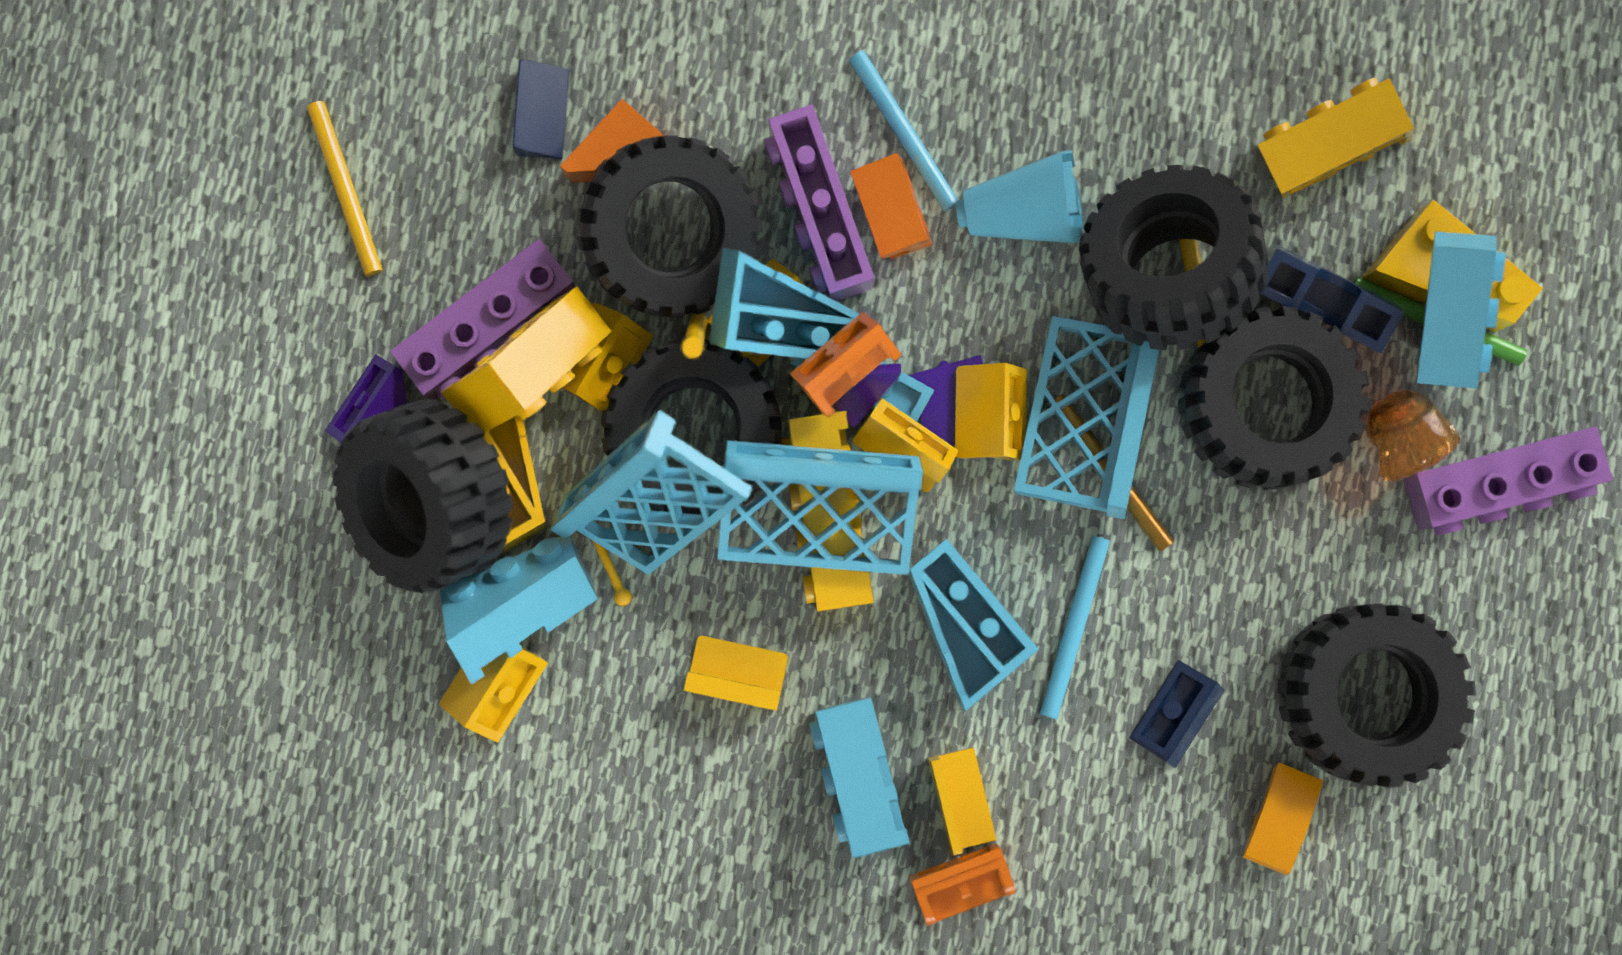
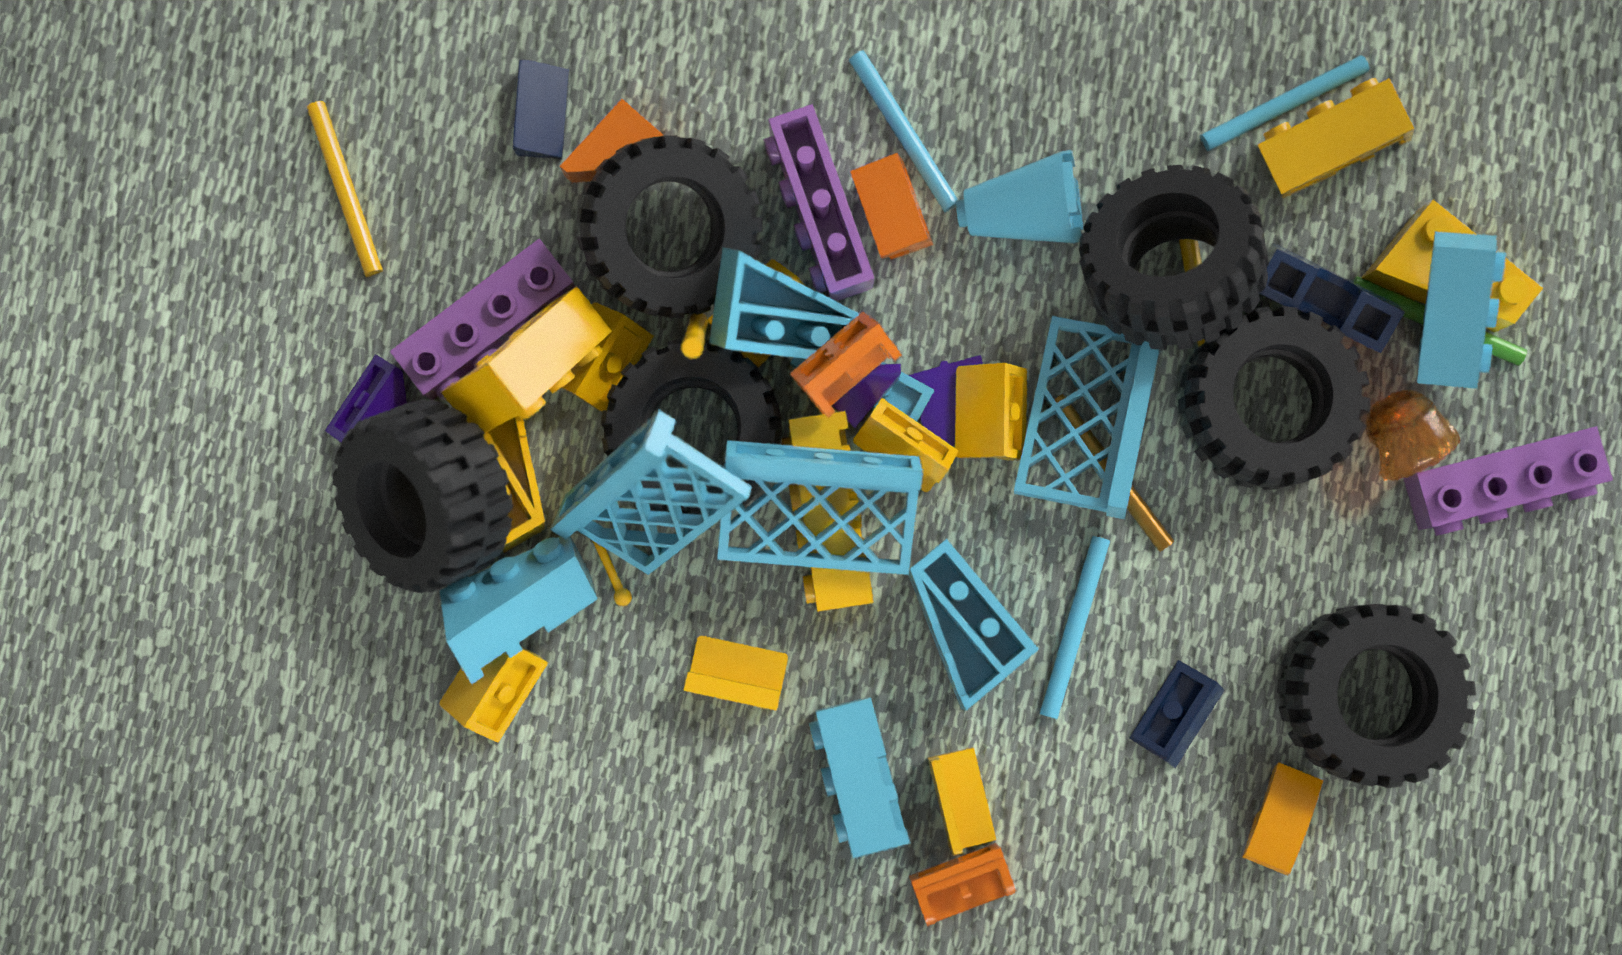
none -> medium azure bar [1200,55,1369,151]

